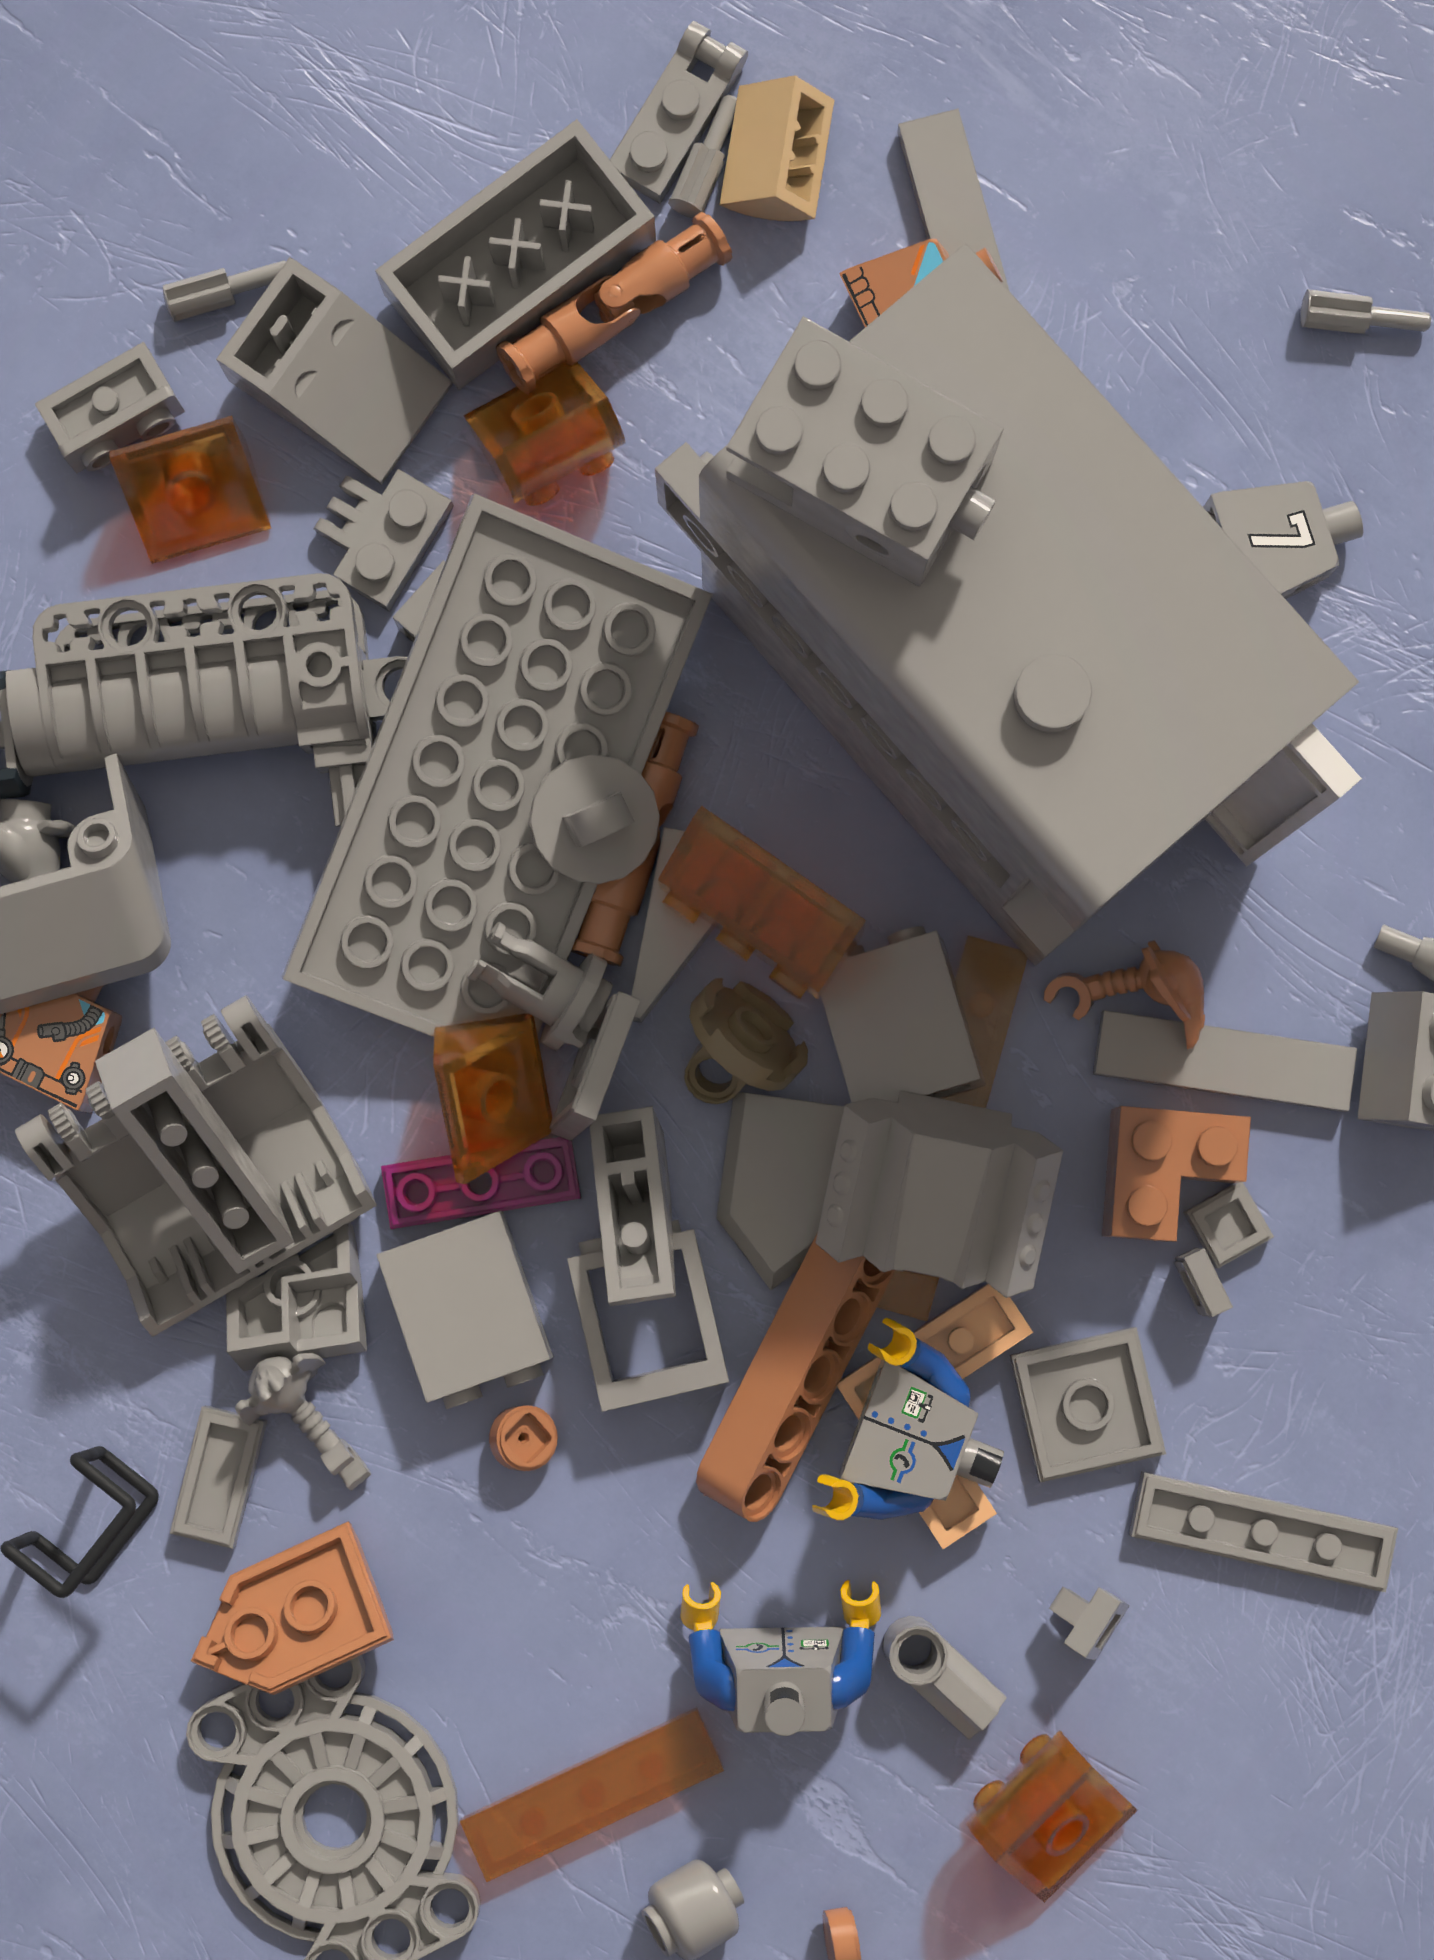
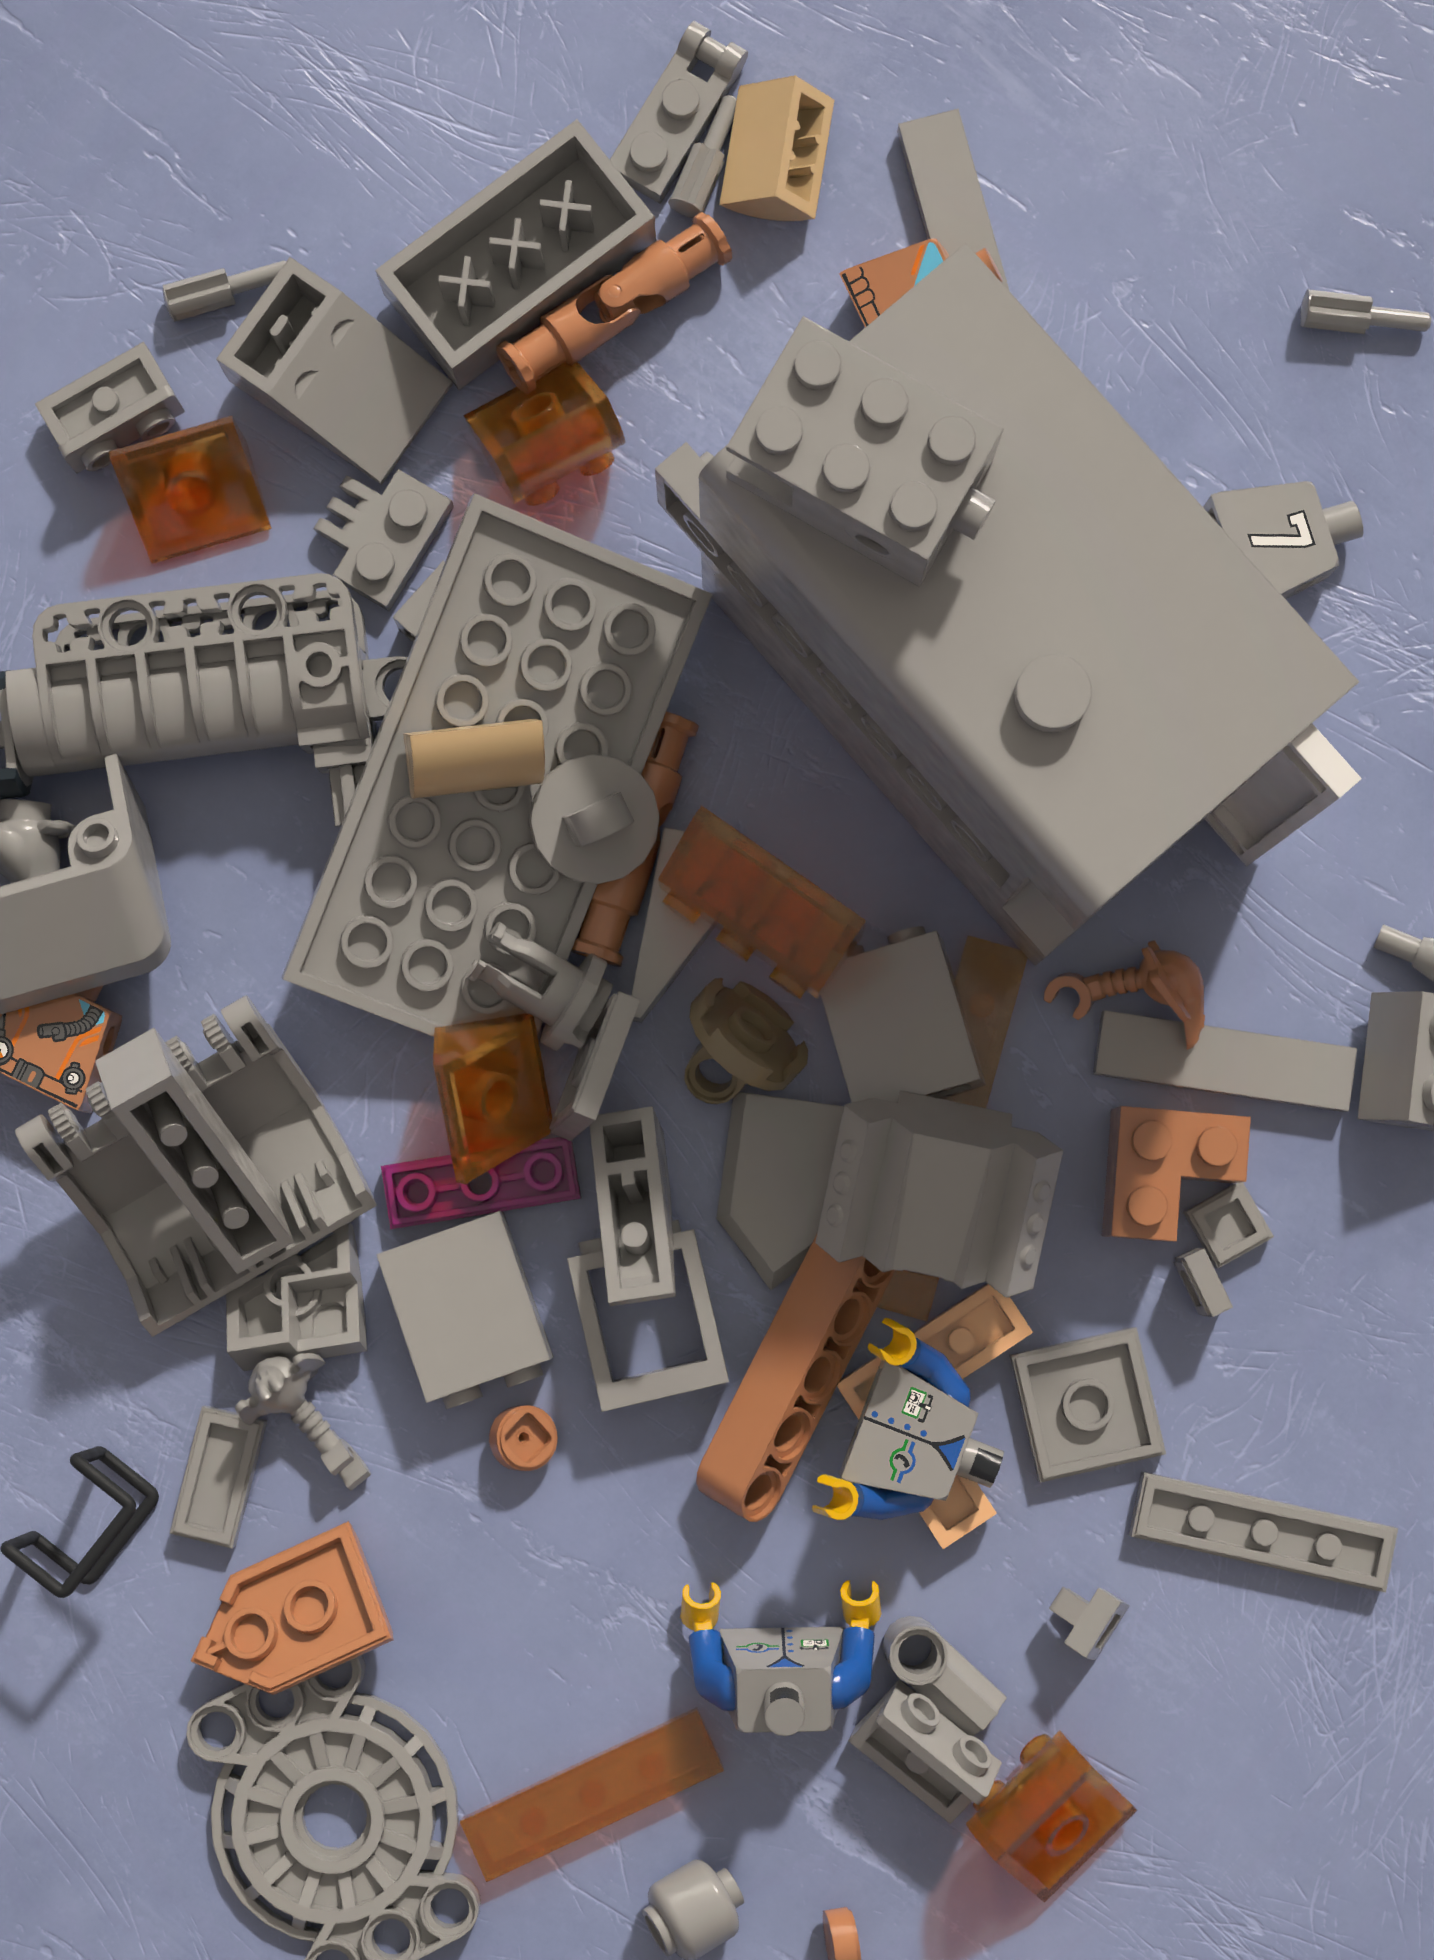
none -> tan brick [403,719,545,799]
none -> light grey bracket [848,1679,1002,1824]

